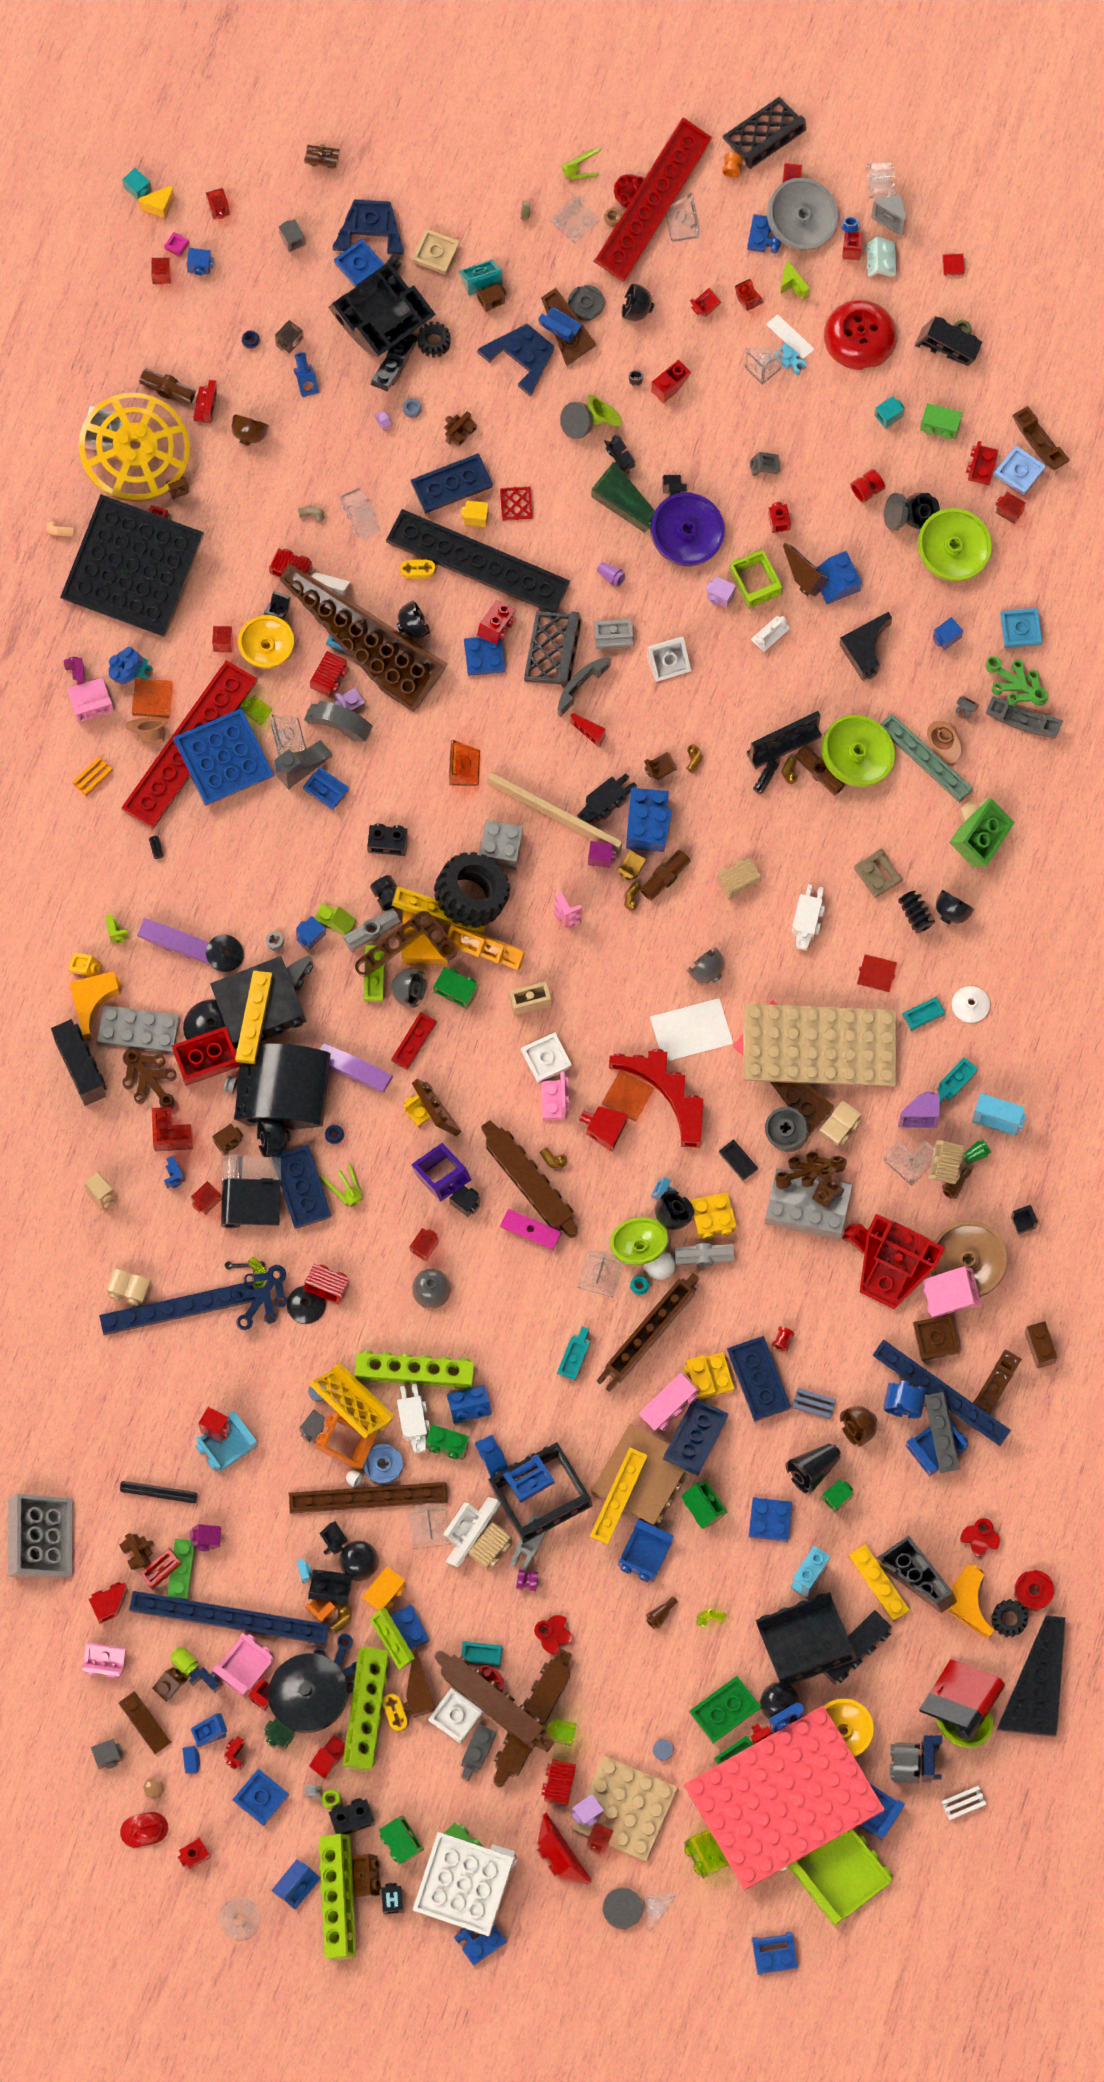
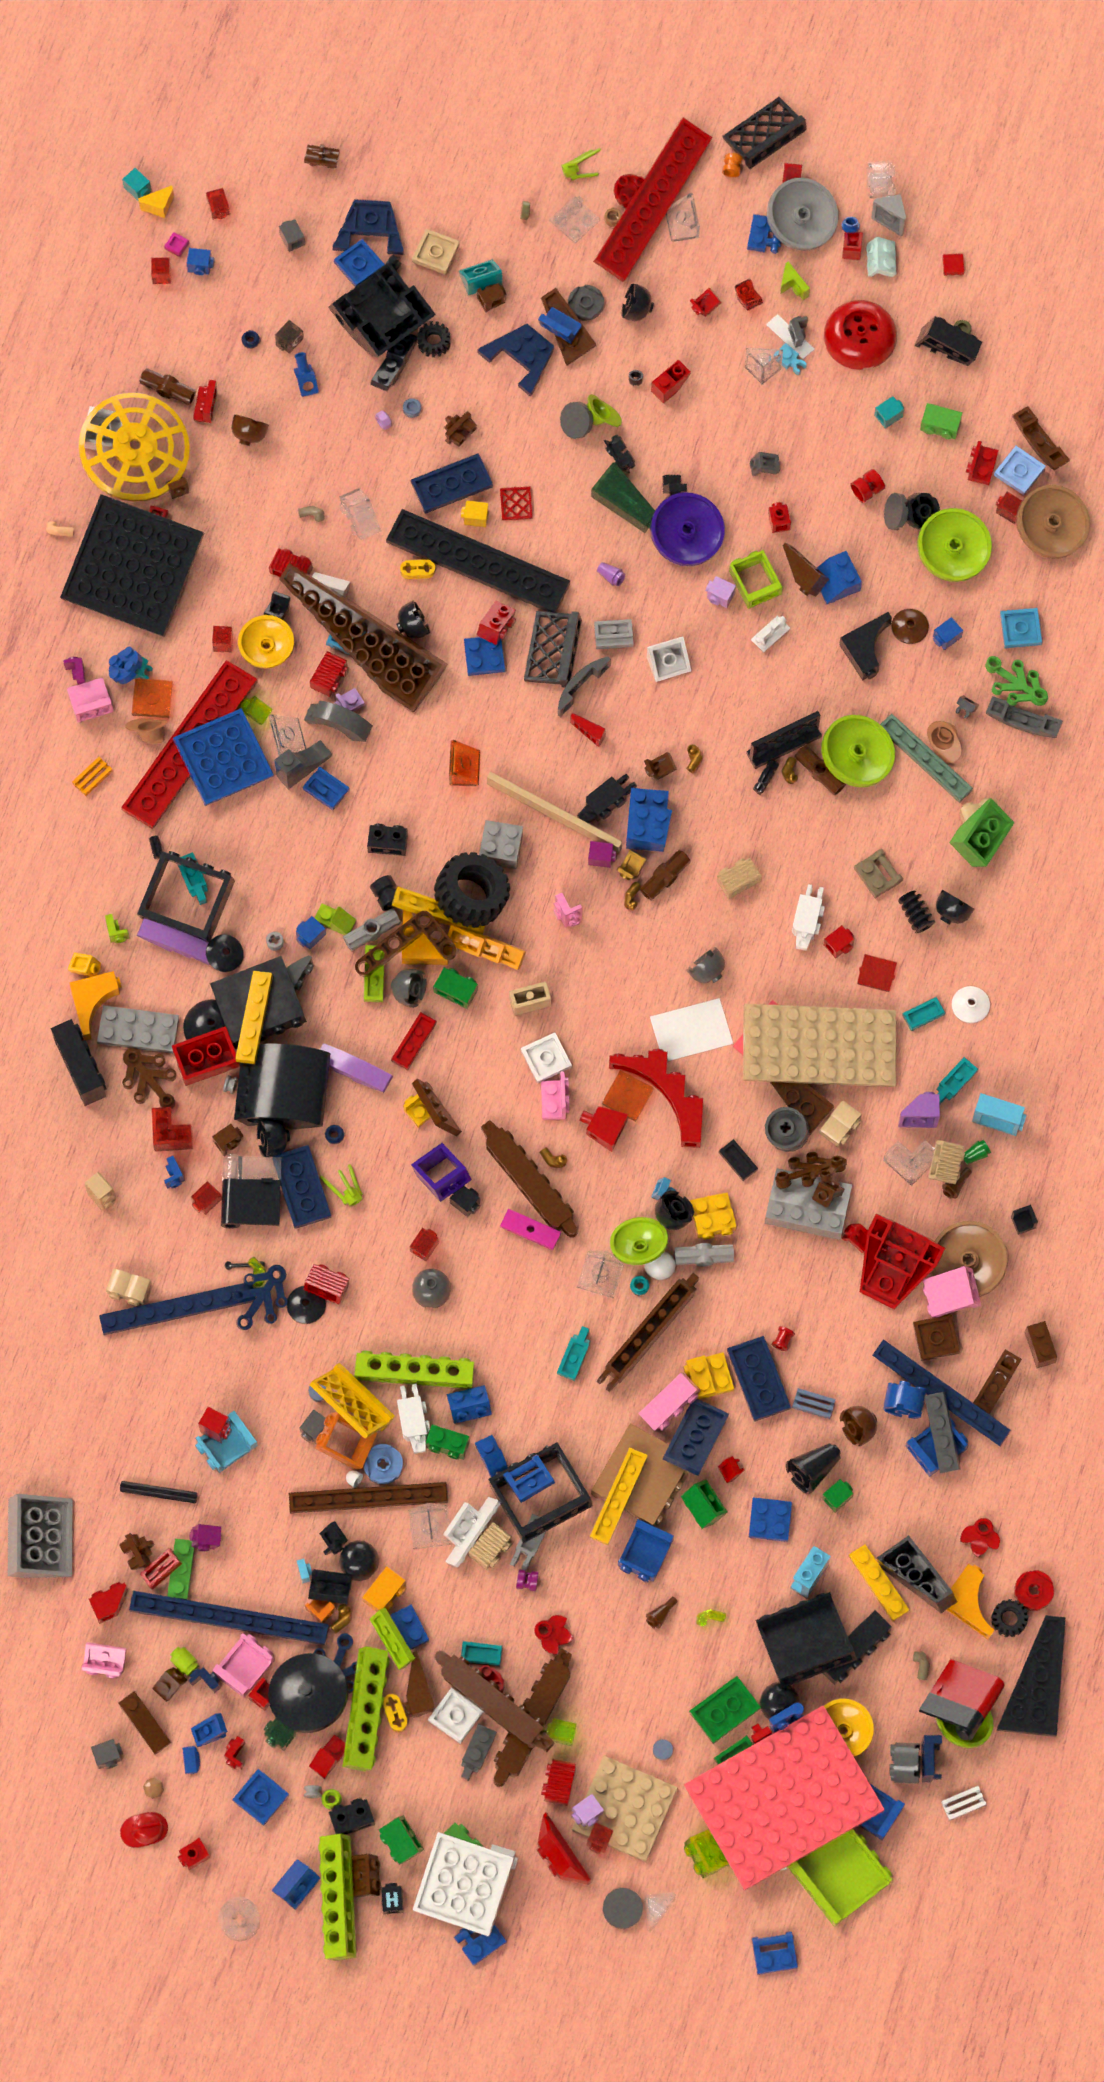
none -> black window [137,851,235,943]
none -> teal hinge [177,852,208,905]
none -> red tile [718,1456,745,1483]
none -> dark grey bracket [788,316,808,348]
none -> red brick [823,925,854,959]
none -> reddish brown dish [891,609,929,644]
none -> dark tan arm [913,1651,929,1680]
none -> medium nougat dish [1016,485,1090,559]

